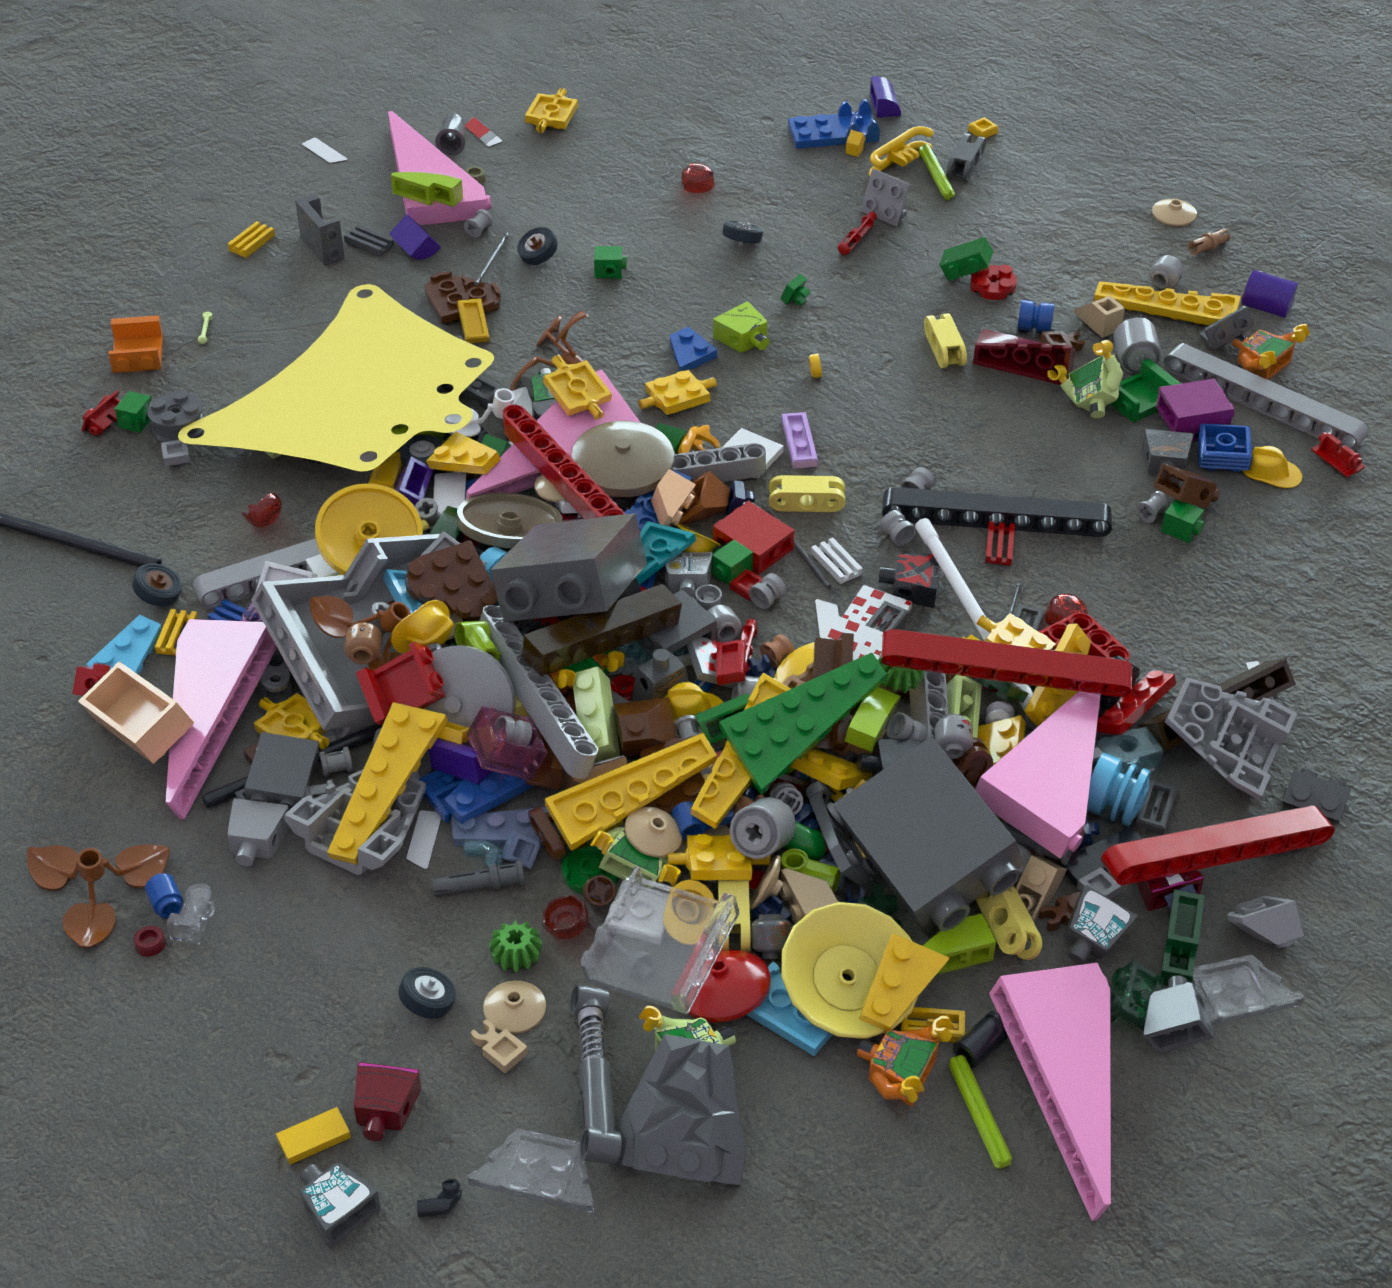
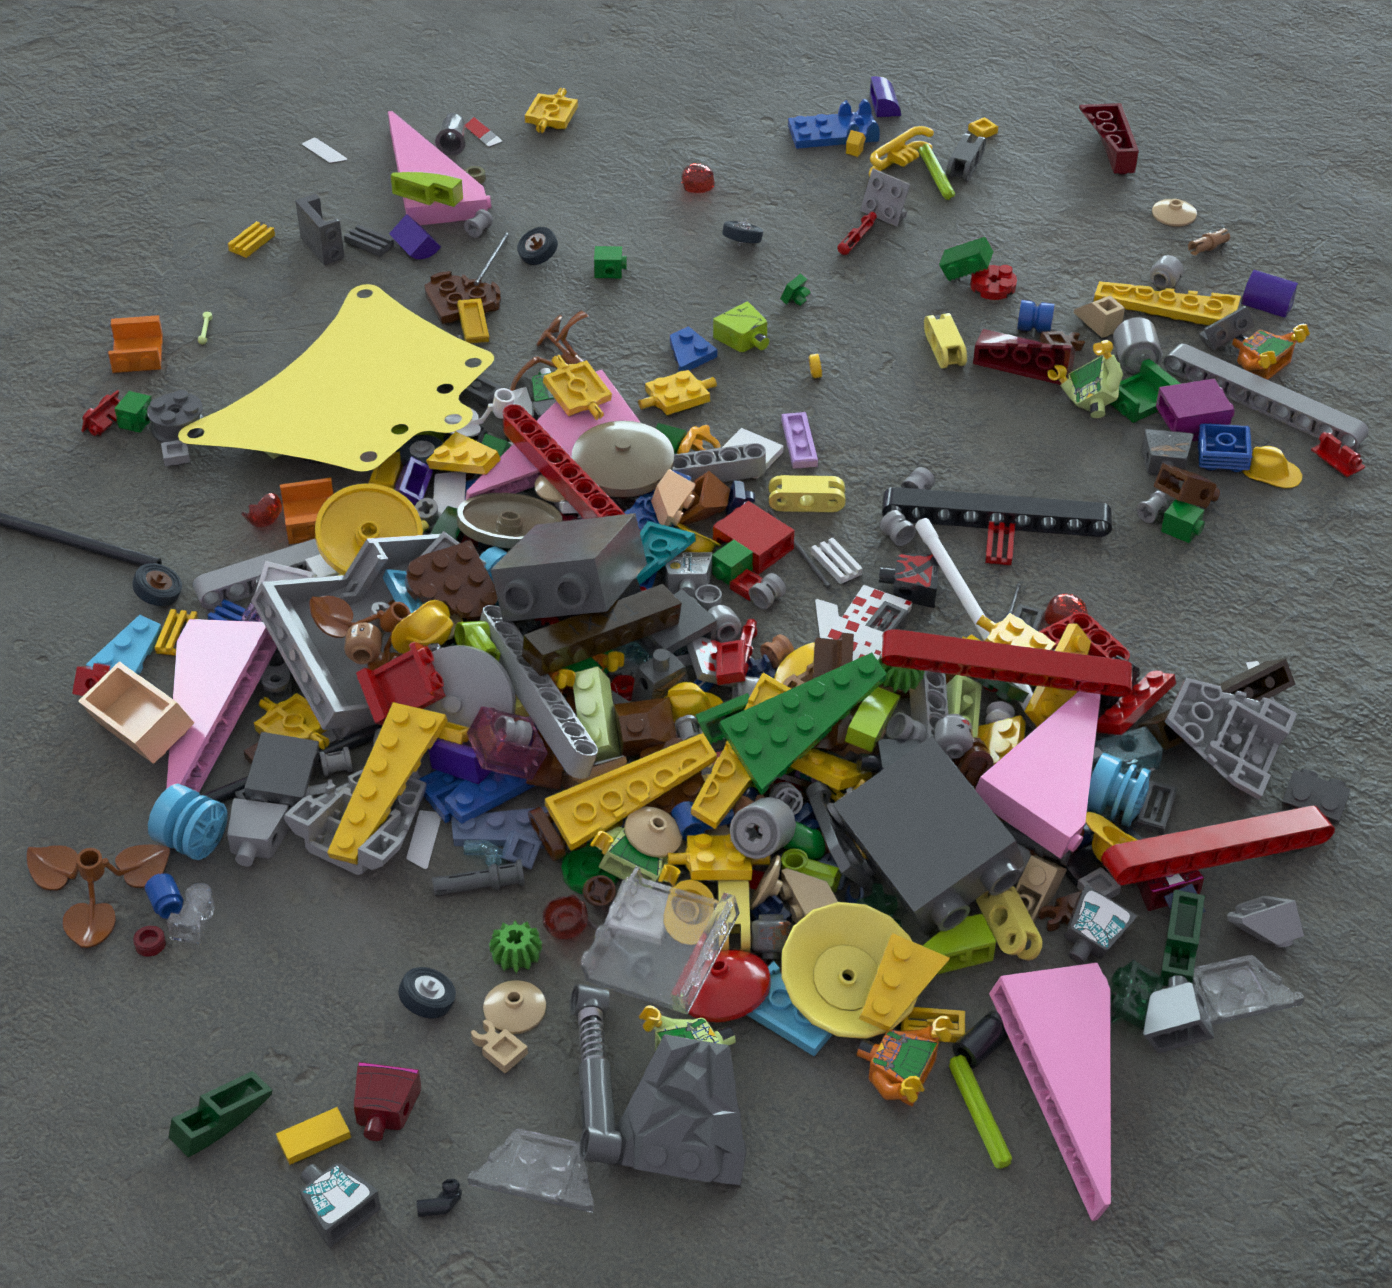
none -> medium azure wheel [148,784,228,860]
none -> dark green slope [168,1071,273,1158]
none -> orange panel [280,478,333,544]
none -> dark red wedge [1079,103,1139,174]
none -> yellow piece [1085,812,1137,862]

